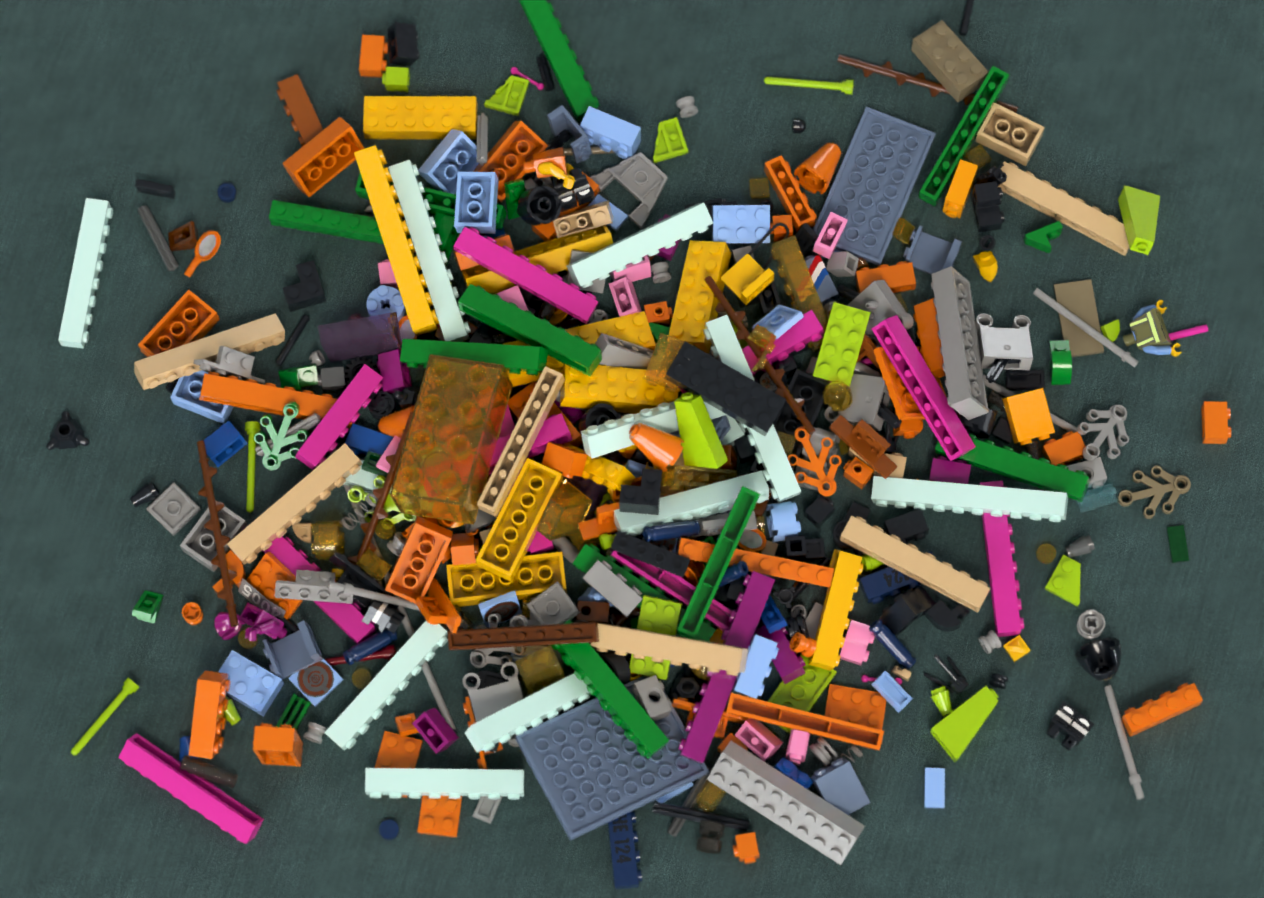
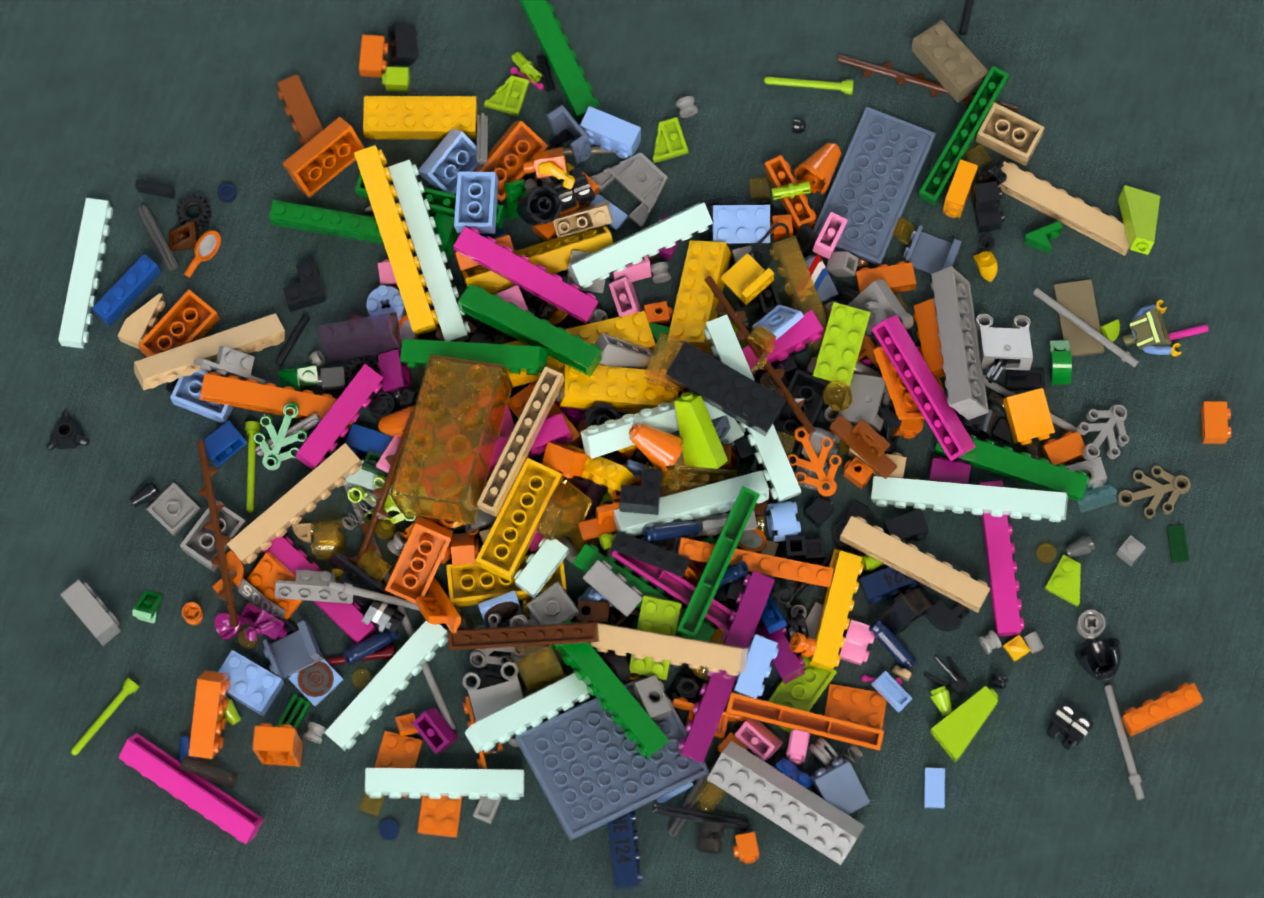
none -> light grey brick [60,580,121,646]
none -> blue brick [92,254,161,327]
none -> tan slope [118,293,166,349]
none -> black tyre [176,194,212,230]
none -> clear yellow tile [359,793,385,817]
none -> lime axle [512,52,542,83]
none -> light aqua brick [514,535,569,599]
none -> lime pin [771,181,811,200]
none -> light grey hinge [1024,632,1044,654]
none -> light grey brick [1116,535,1146,567]

